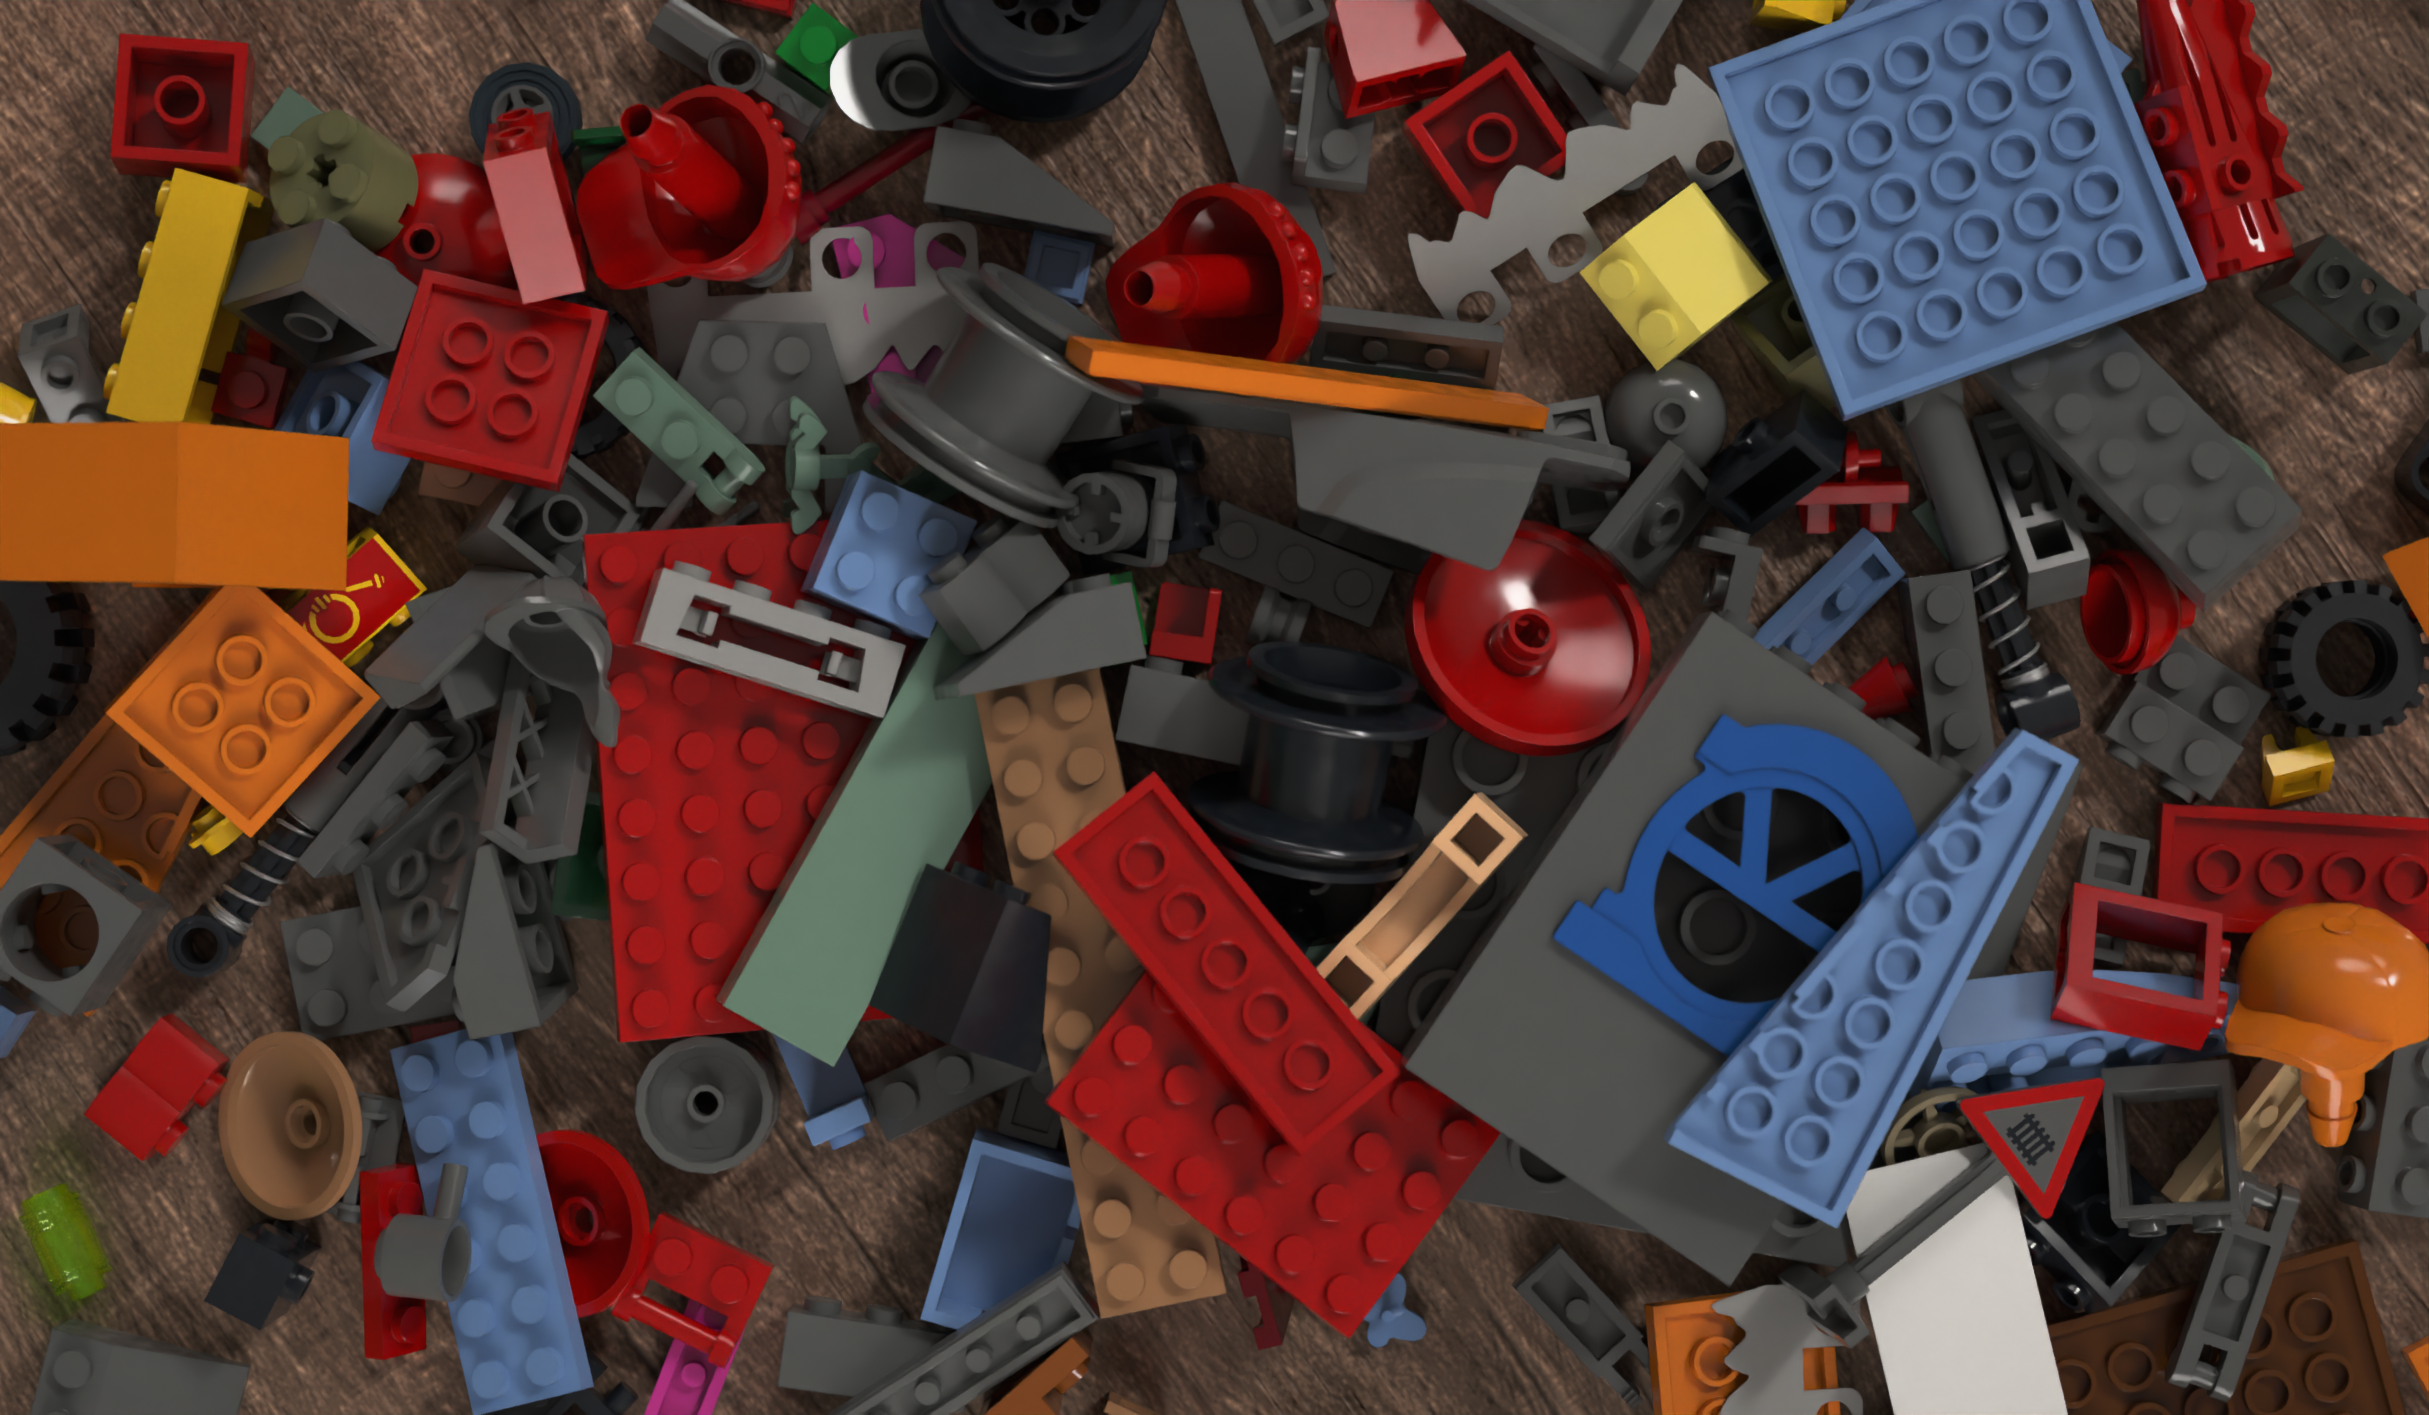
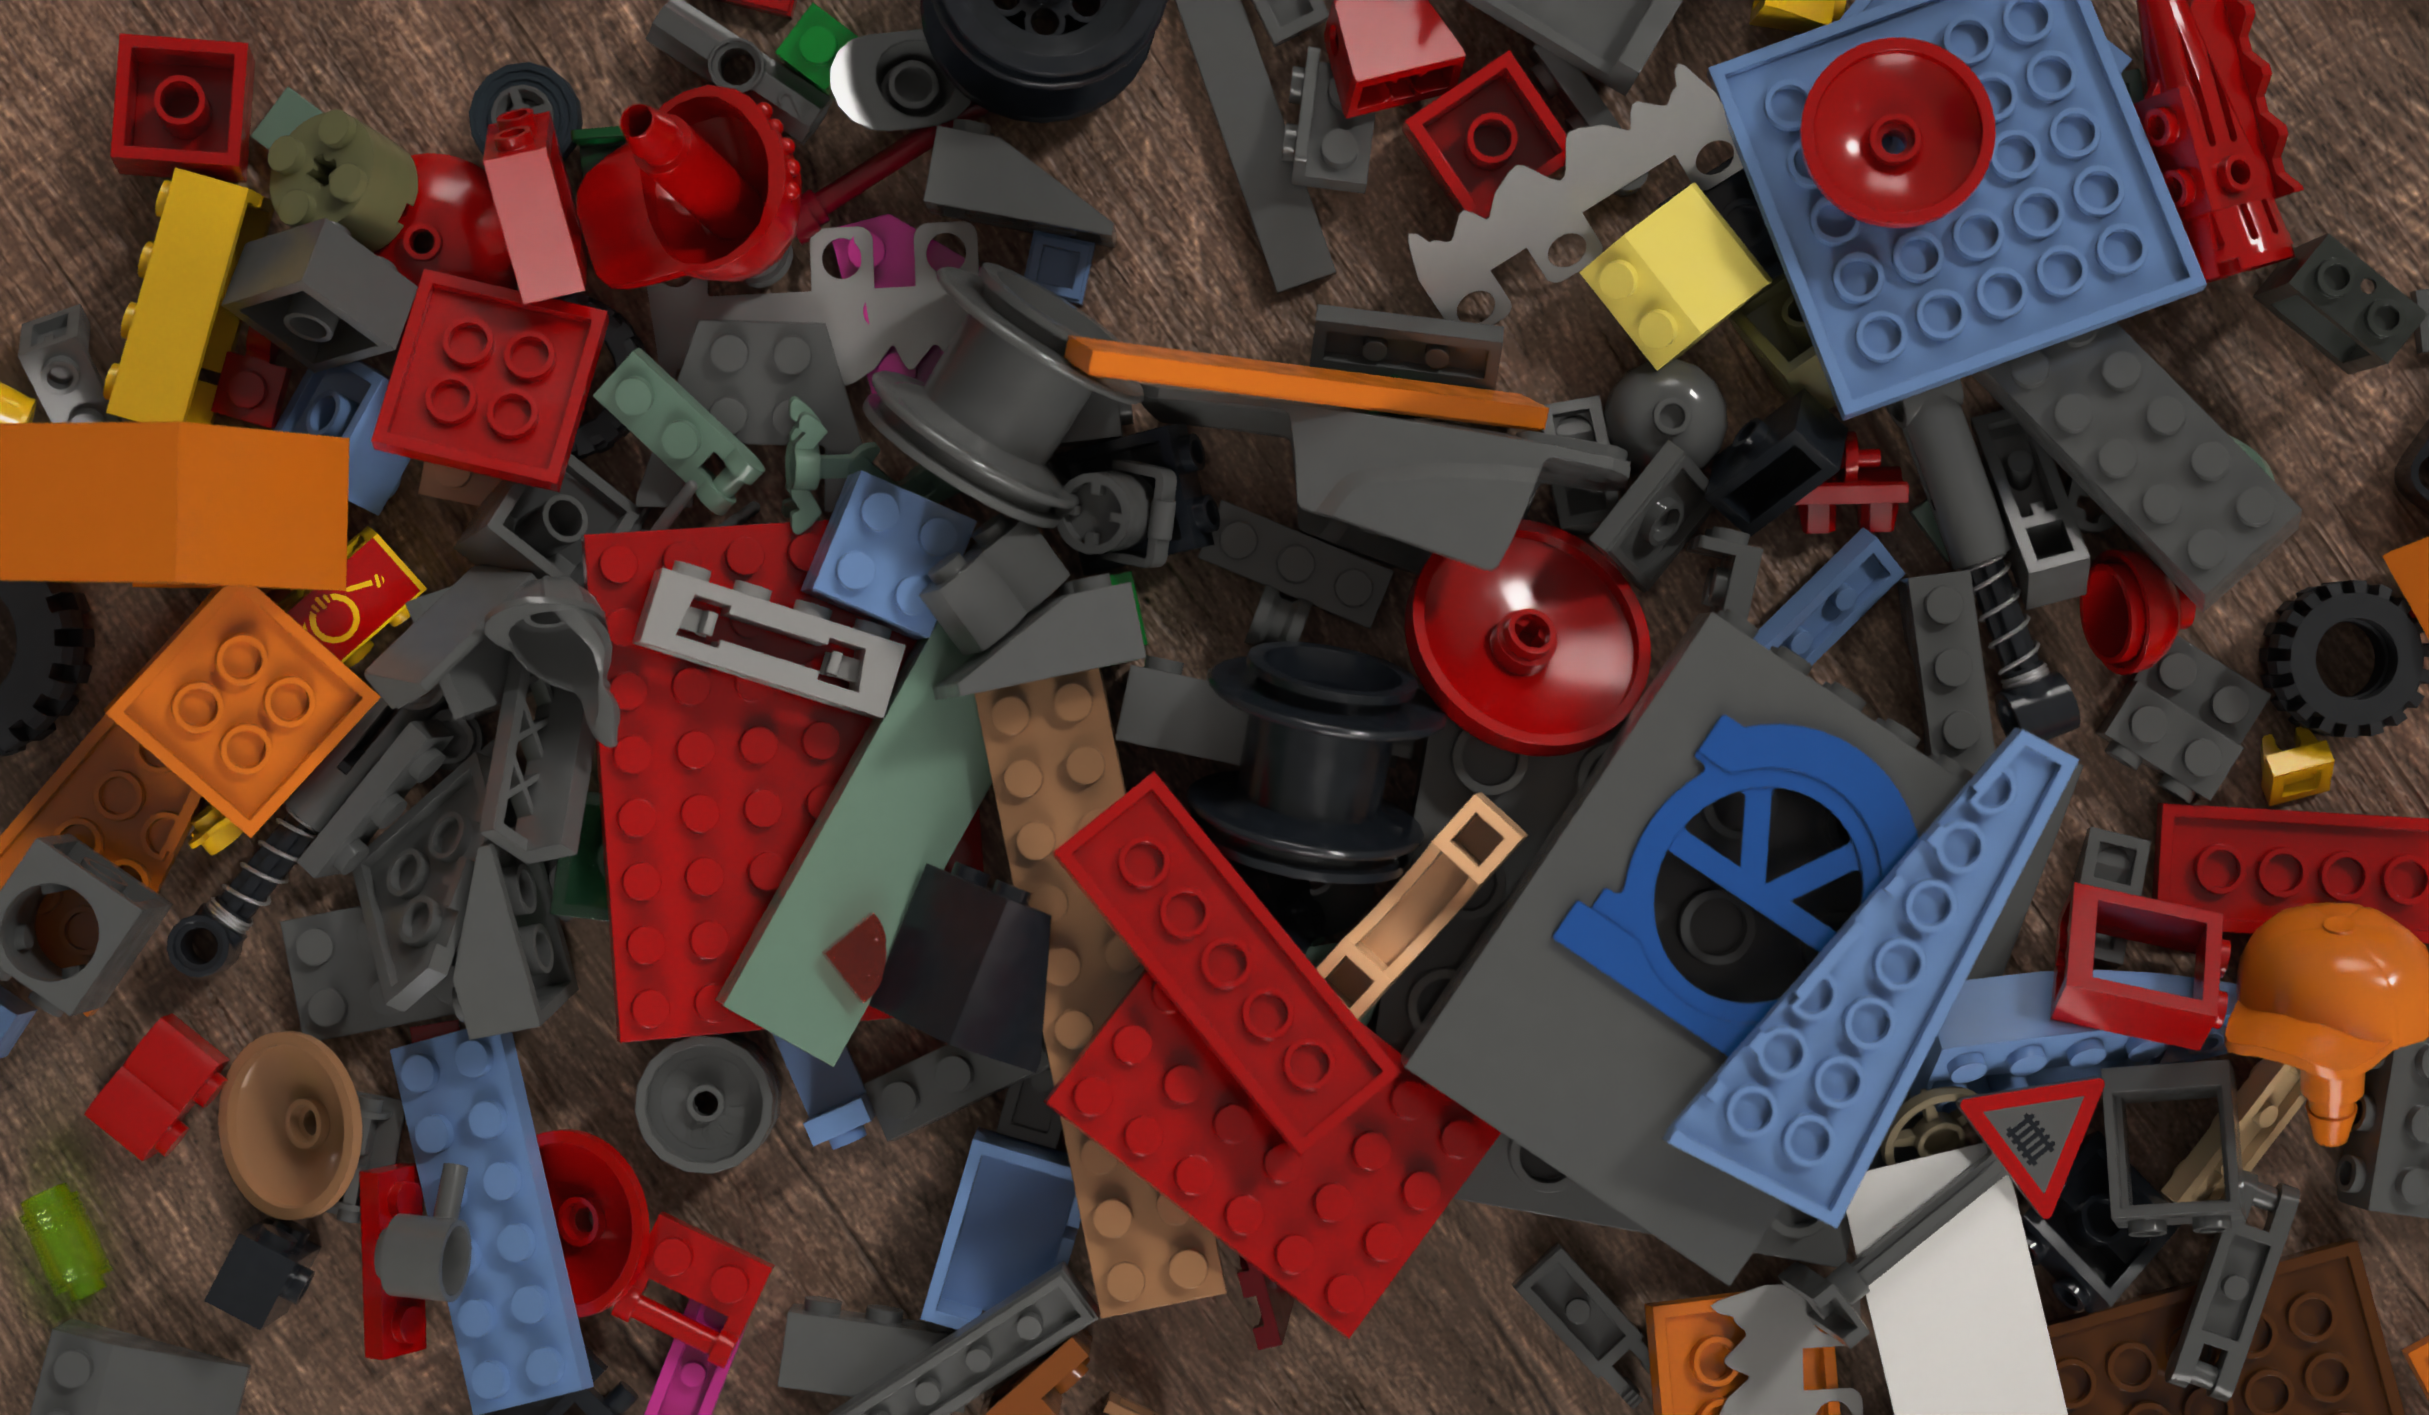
red piece [1105,182,1323,386] -> none
red panel [1149,582,1222,664] -> none
medium blue piece [1363,1272,1427,1347] -> none
red cone [1847,656,1919,720] -> none
none -> clear red tile [821,912,886,1003]
none -> red dish [1800,37,1996,228]

